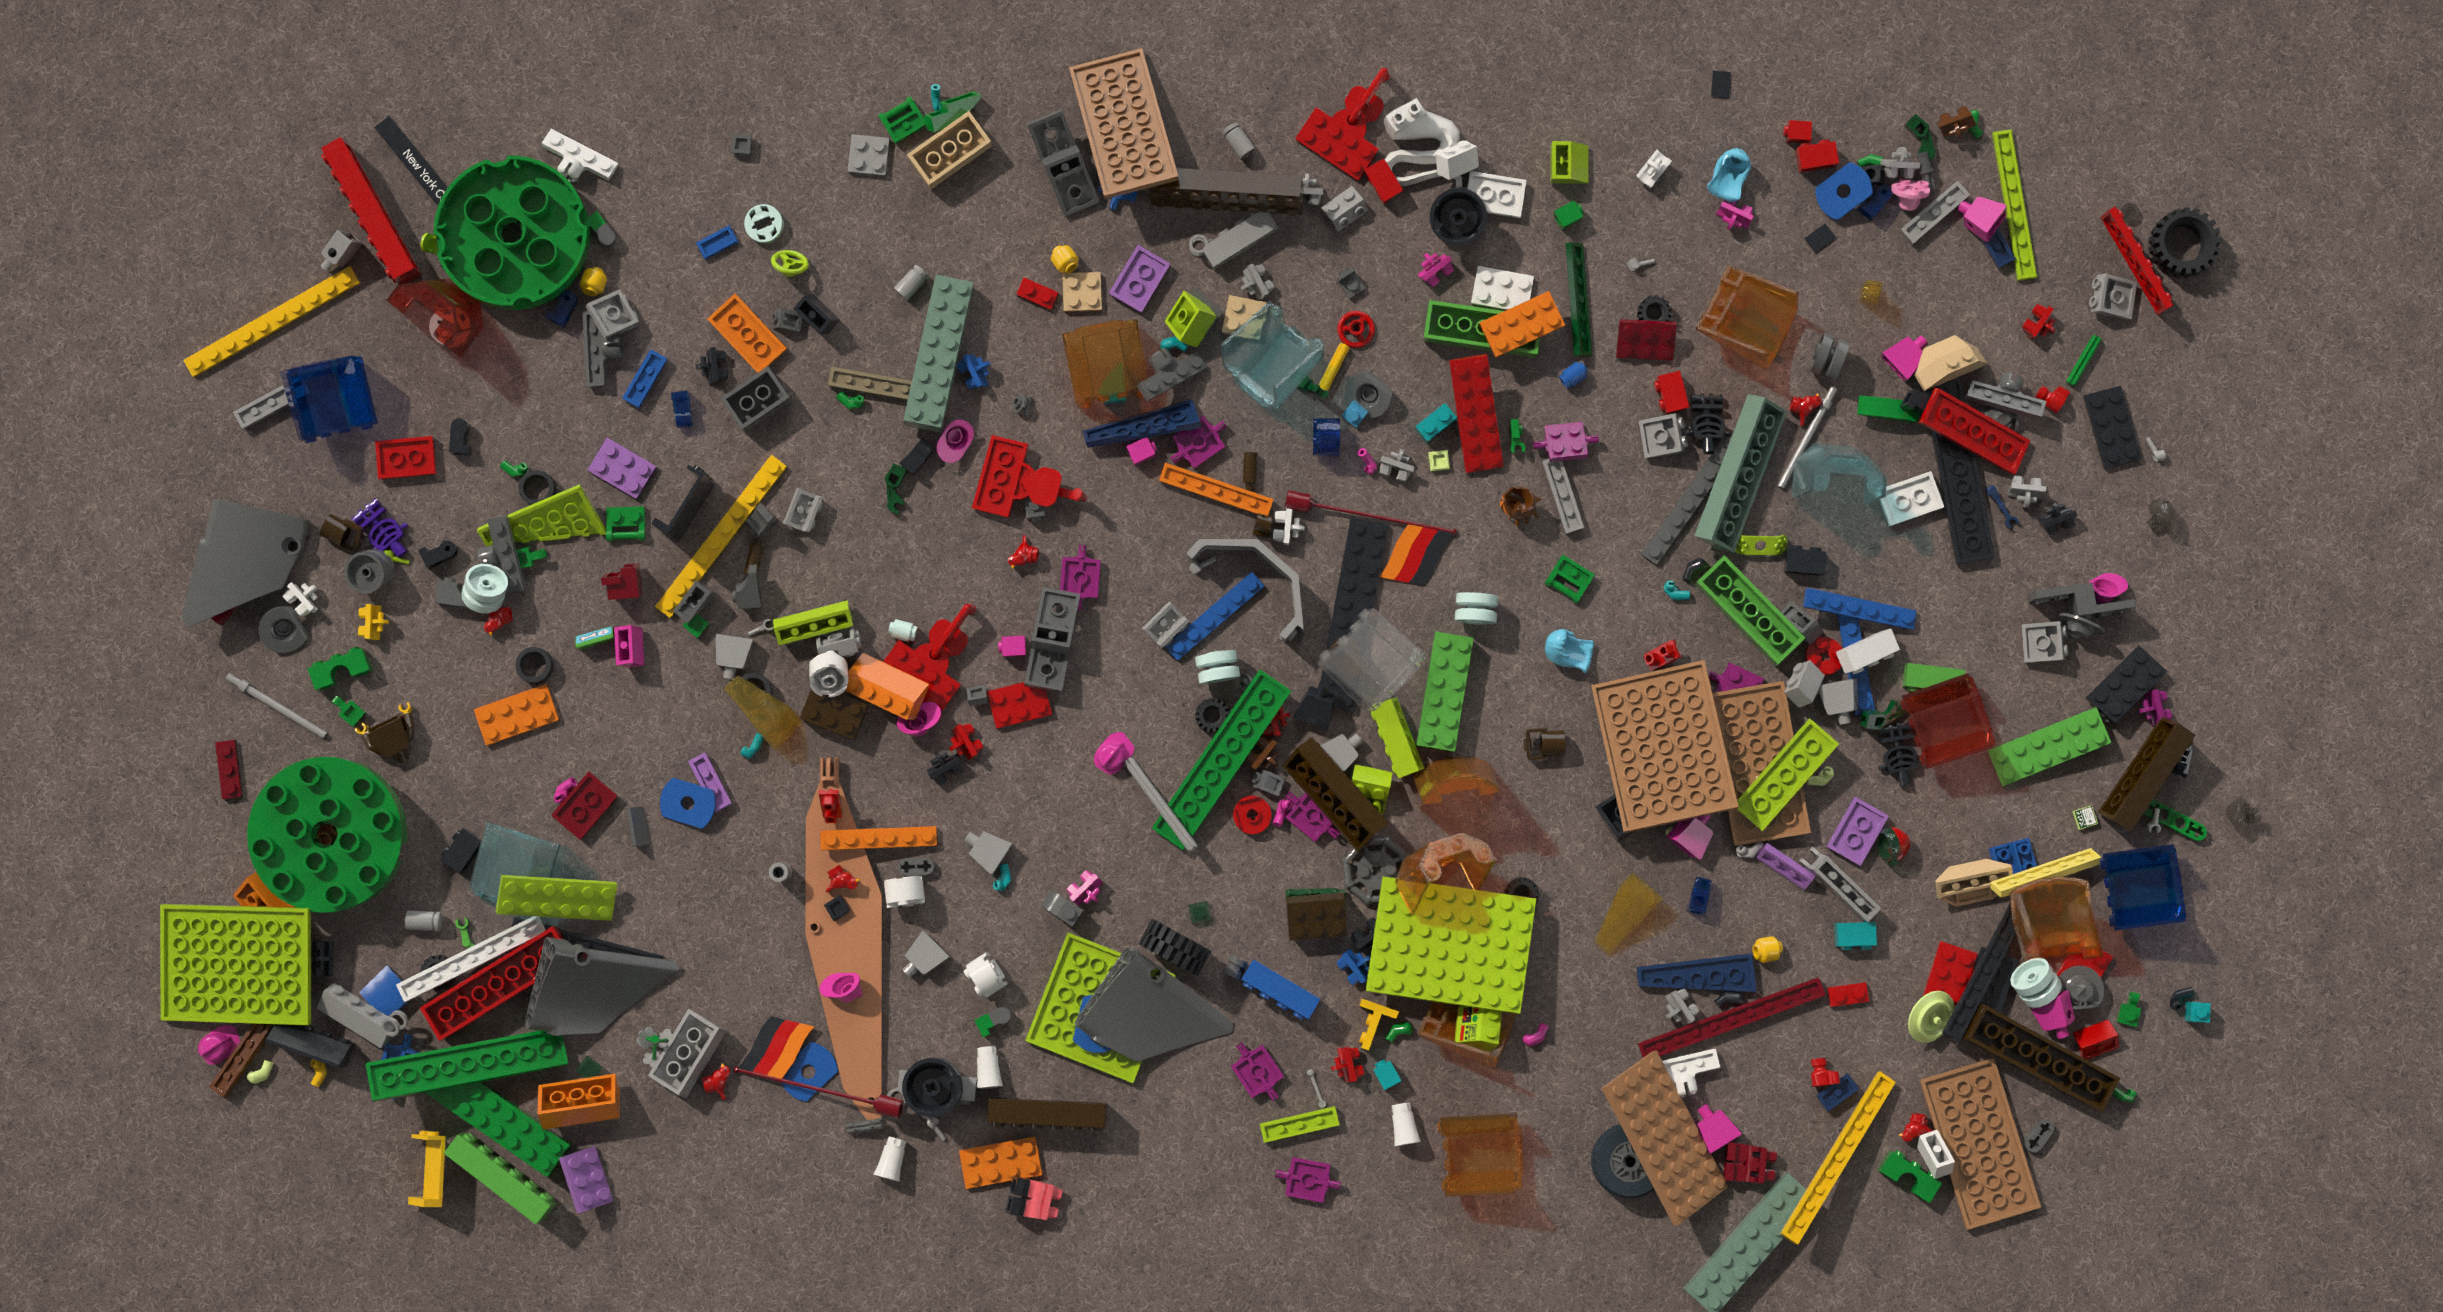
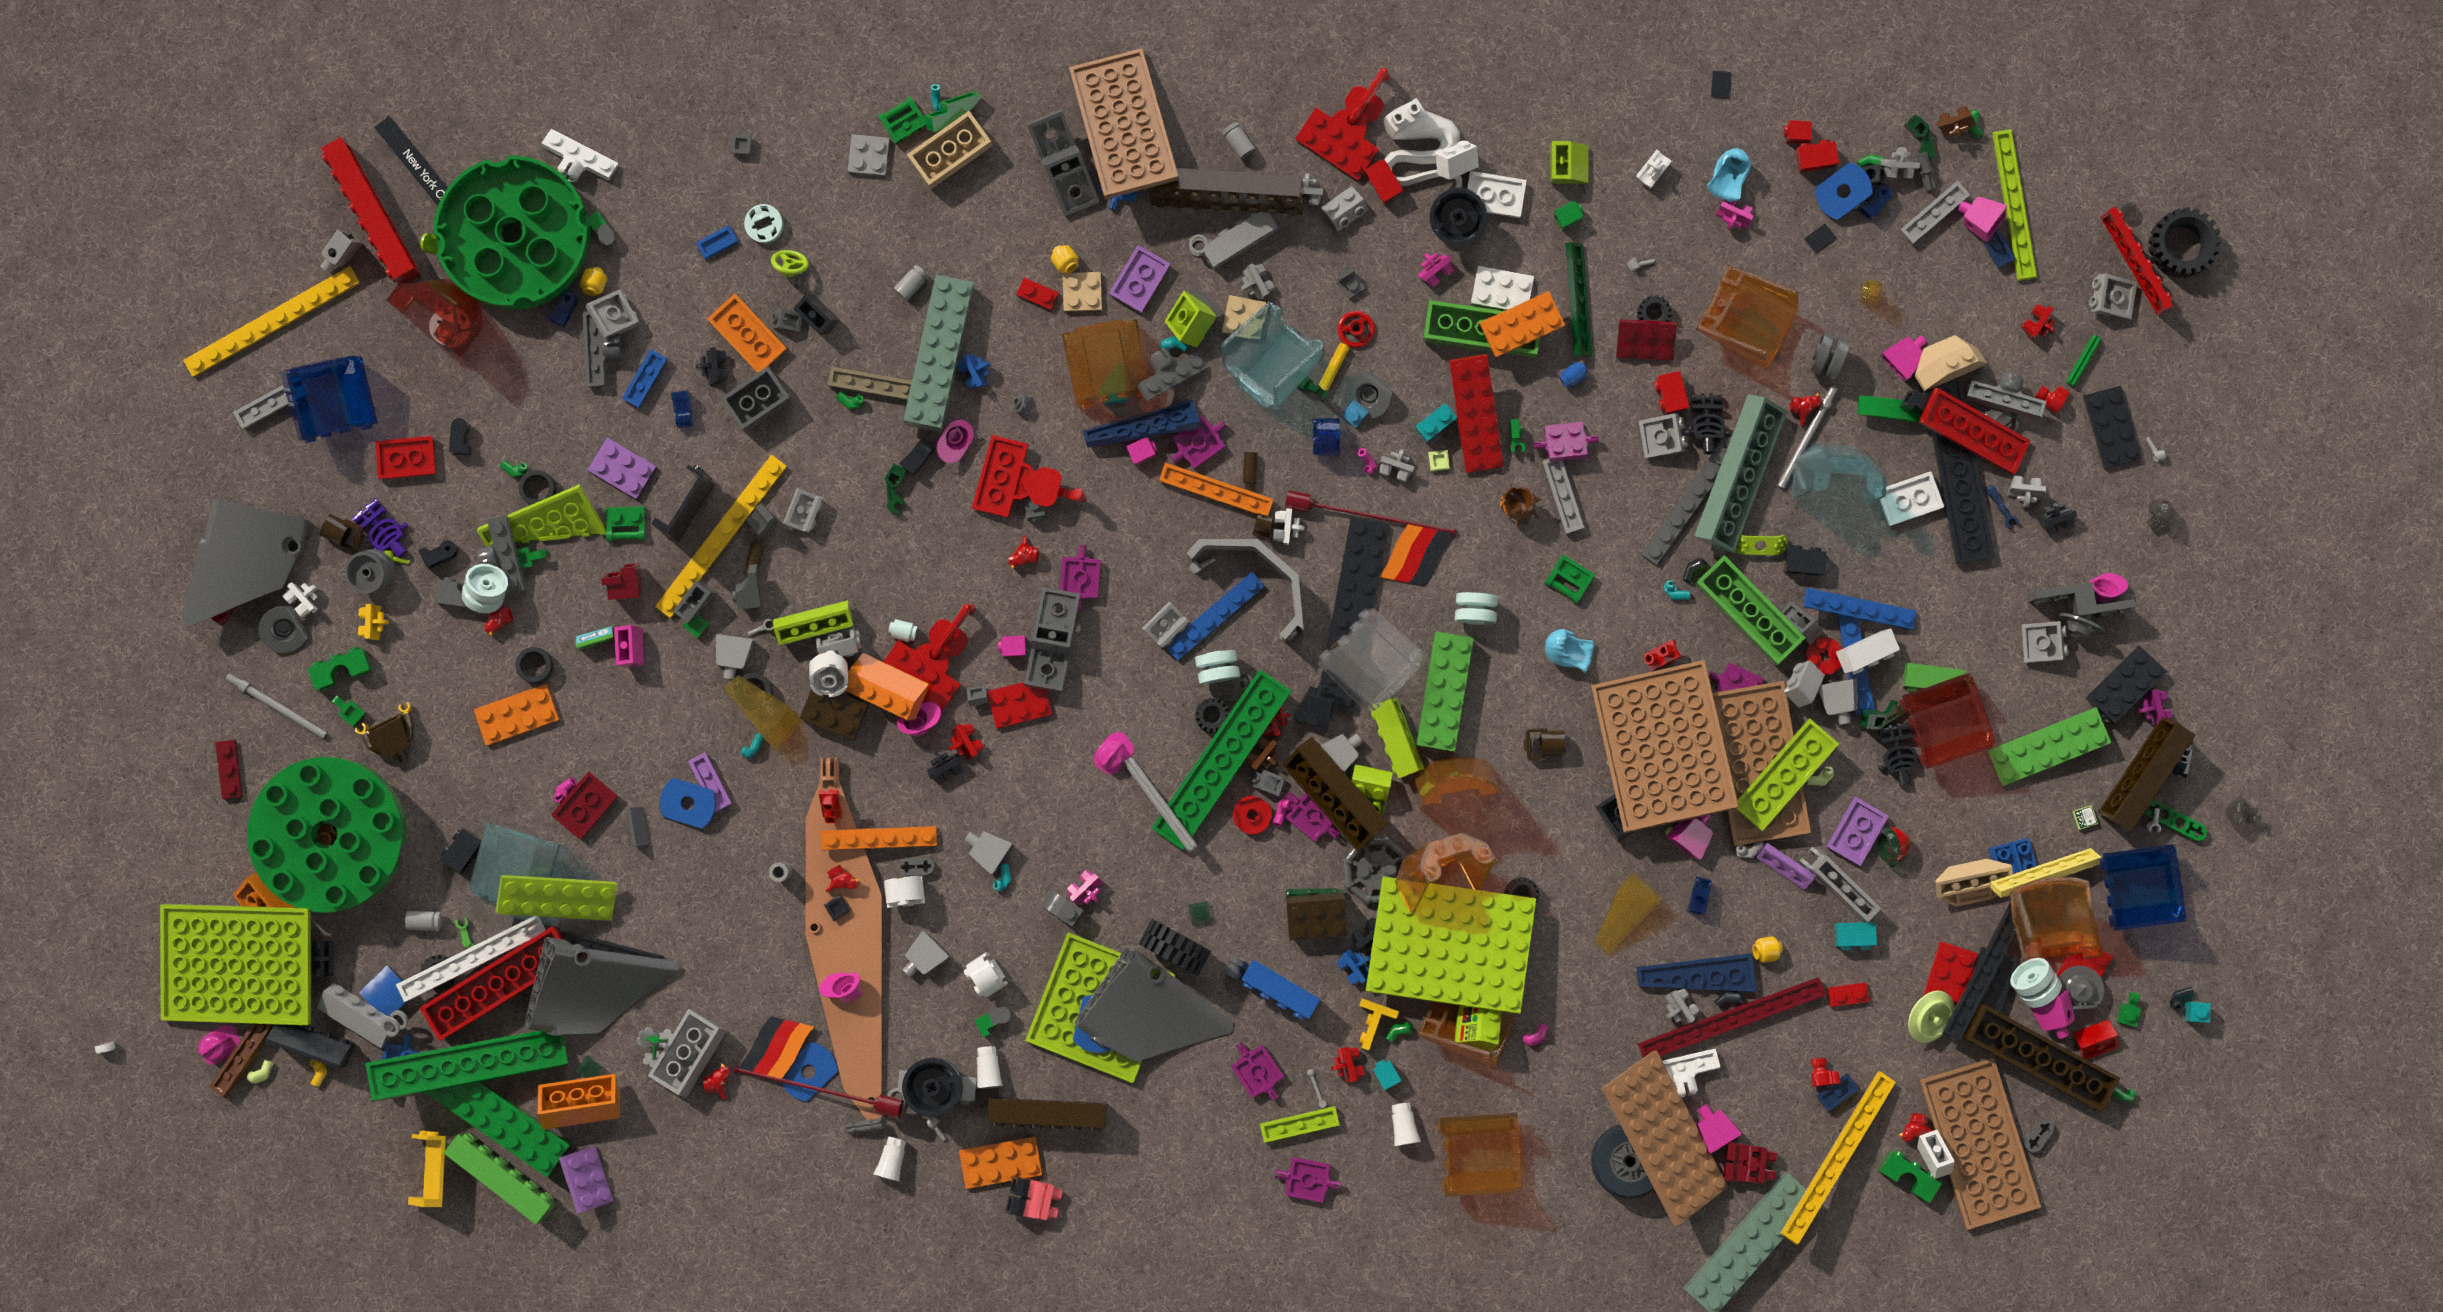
bright pink plate [1891,177,1930,211] -> none
none -> white tile [95,1042,115,1054]

